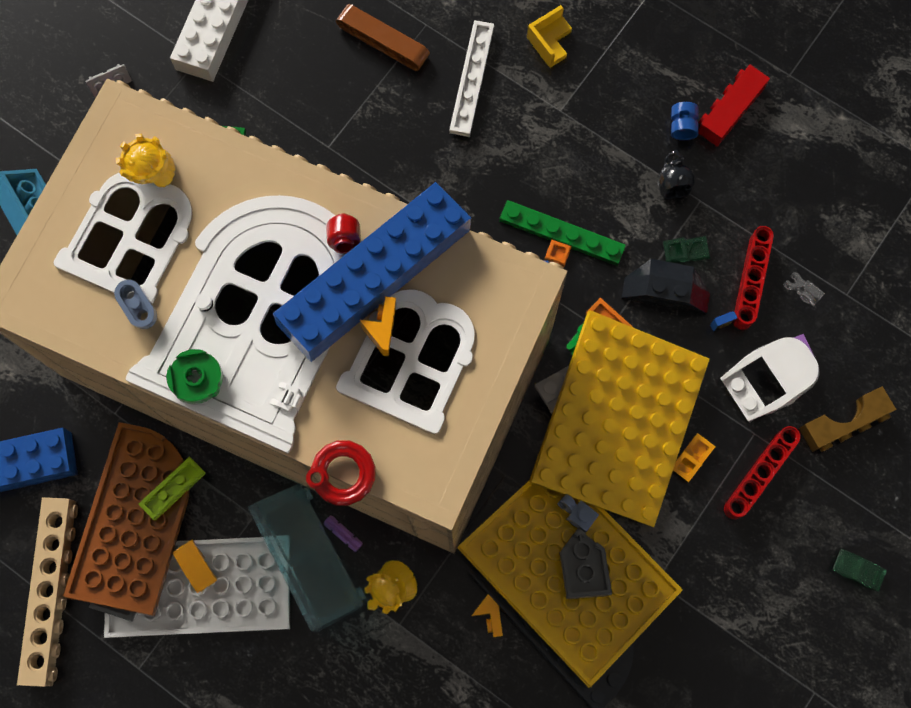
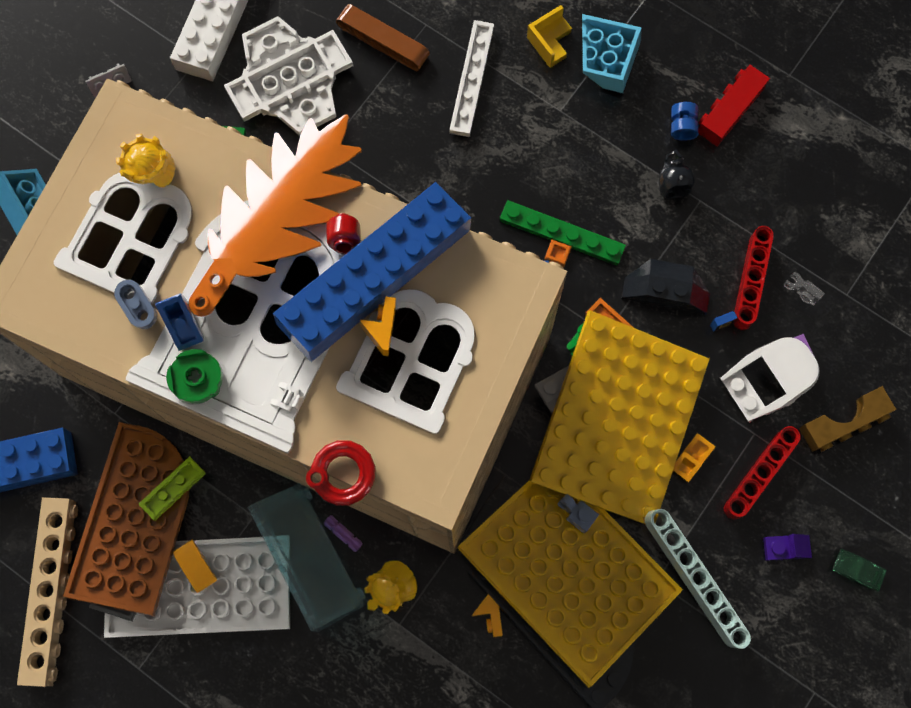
dark grey tile [559,528,612,599] -> none
clear green slope [663,236,710,262] -> none
none -> blue slope [155,293,204,351]
none -> orange plant [189,115,362,317]
none -> white plate [224,16,353,136]
none -> medium azure wedge [582,14,641,93]
none -> light aqua beam [645,509,751,649]
none -> dark purple slope [763,534,812,561]

